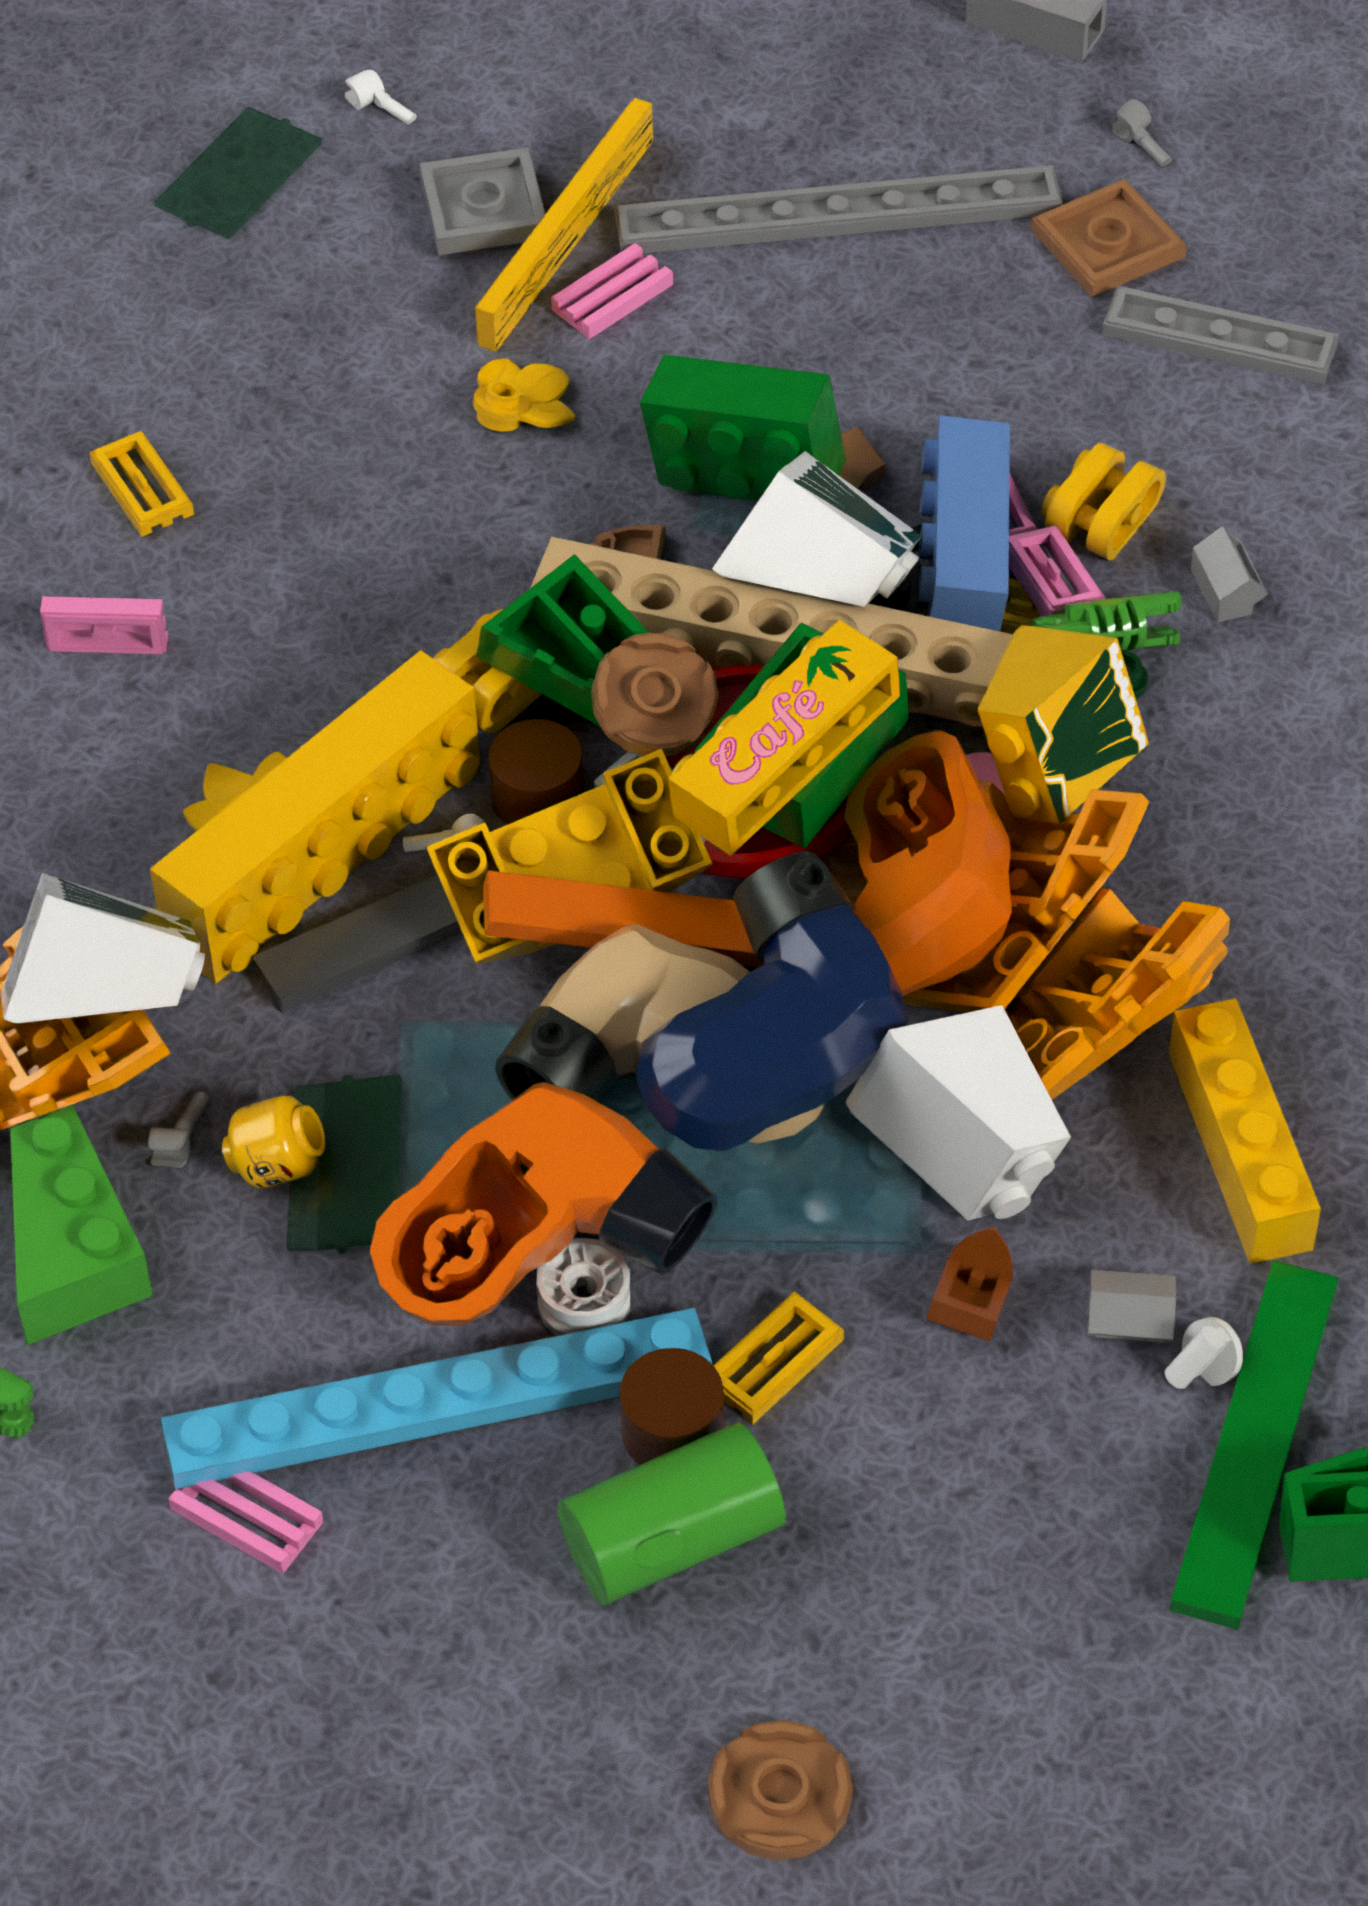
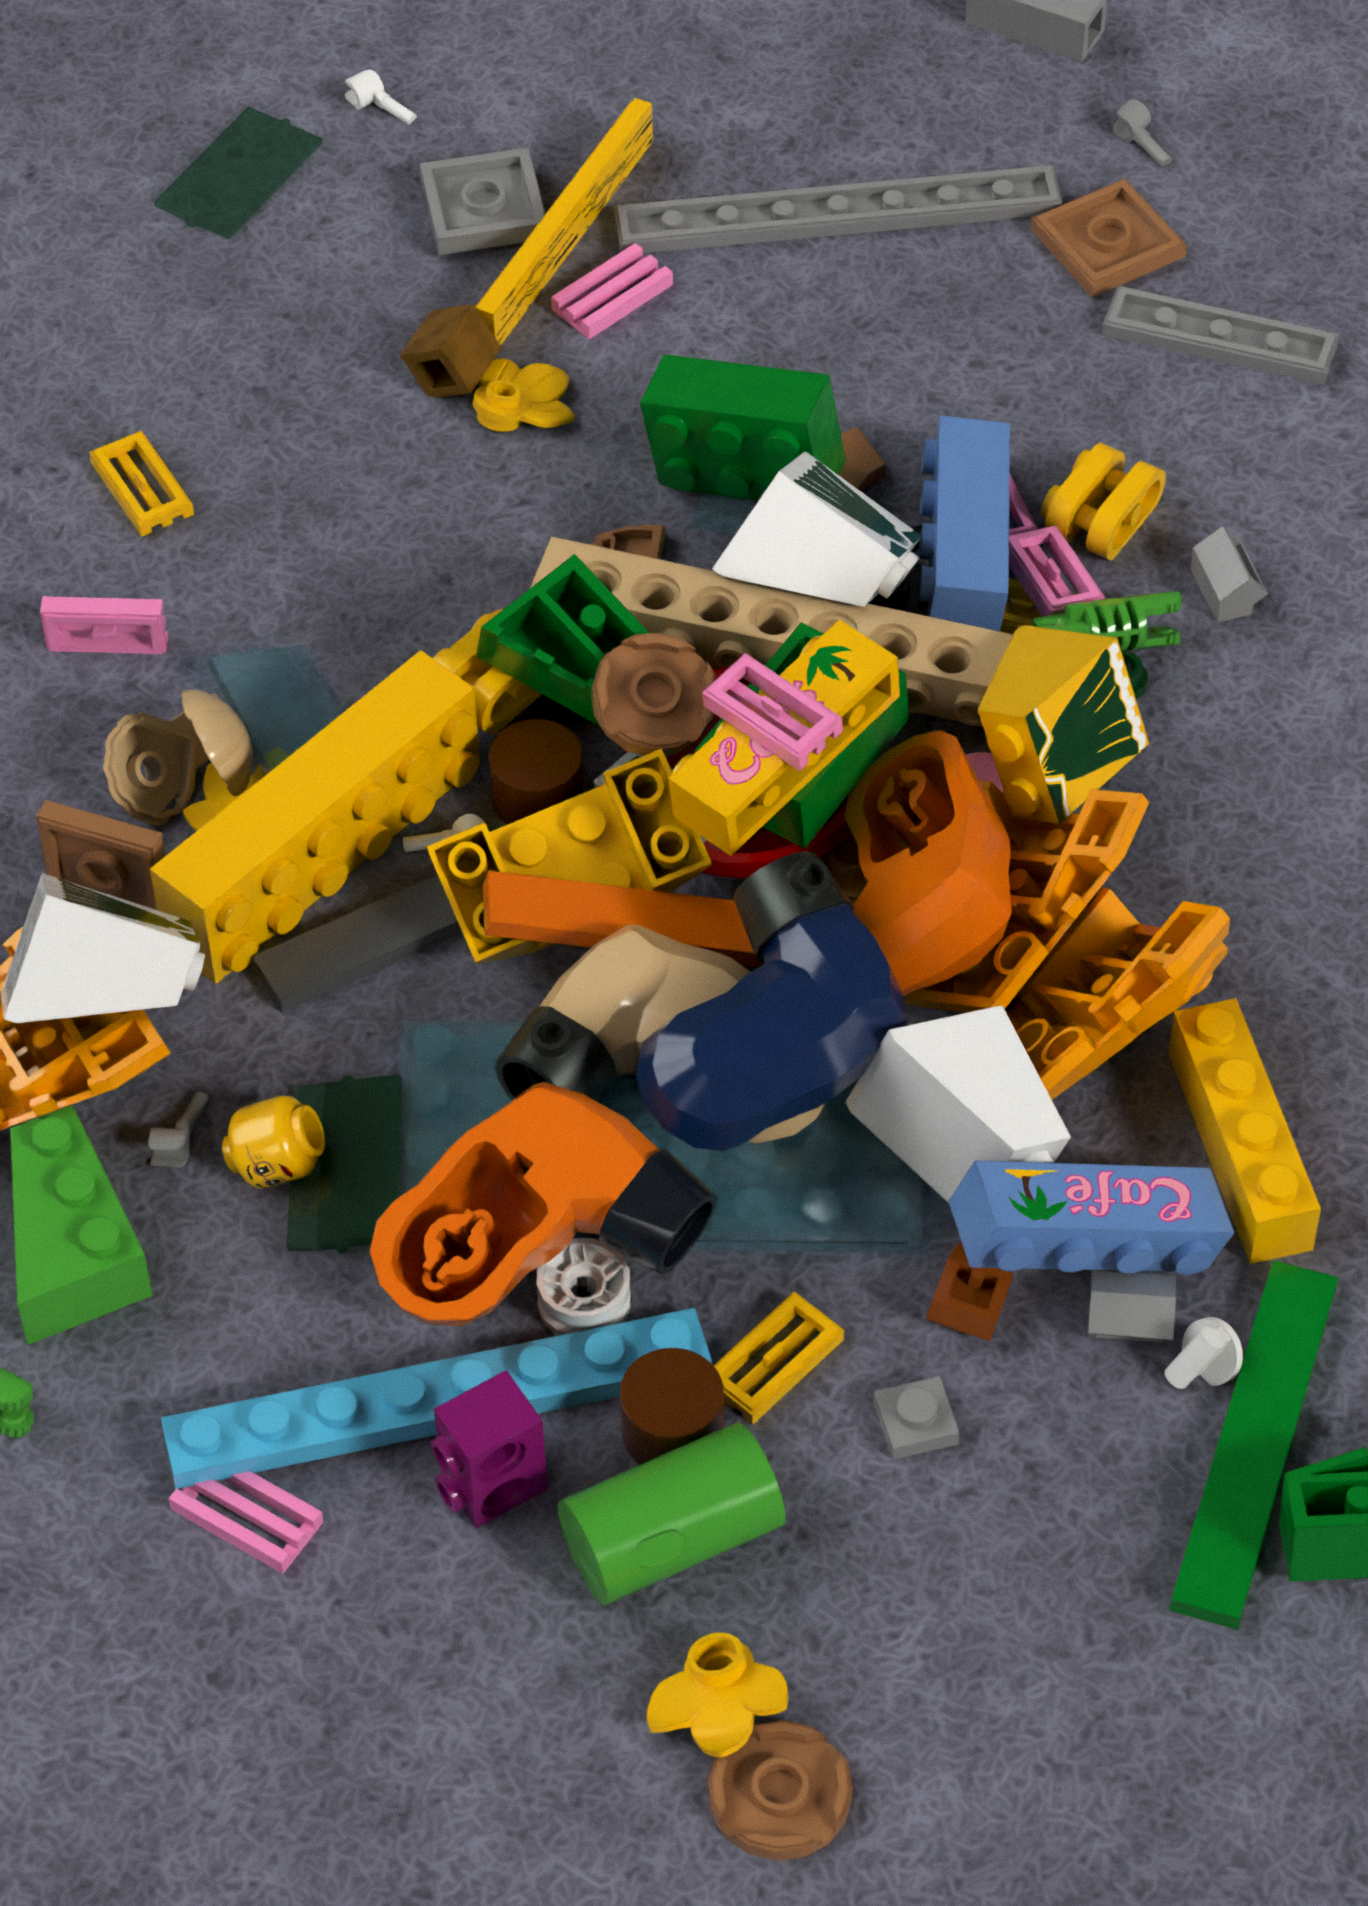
none -> medium nougat tile [36,800,165,910]
none -> tan animal [103,689,253,826]
none -> clear light blue piece [209,645,341,775]
none -> pearl gold brick [400,304,502,398]
none -> magenta brick [430,1370,548,1529]
none -> yellow plate [646,1632,789,1758]
none -> bright pink tile [702,653,843,771]
none -> light grey plate [874,1376,959,1460]
none -> medium blue brick [948,1160,1234,1275]

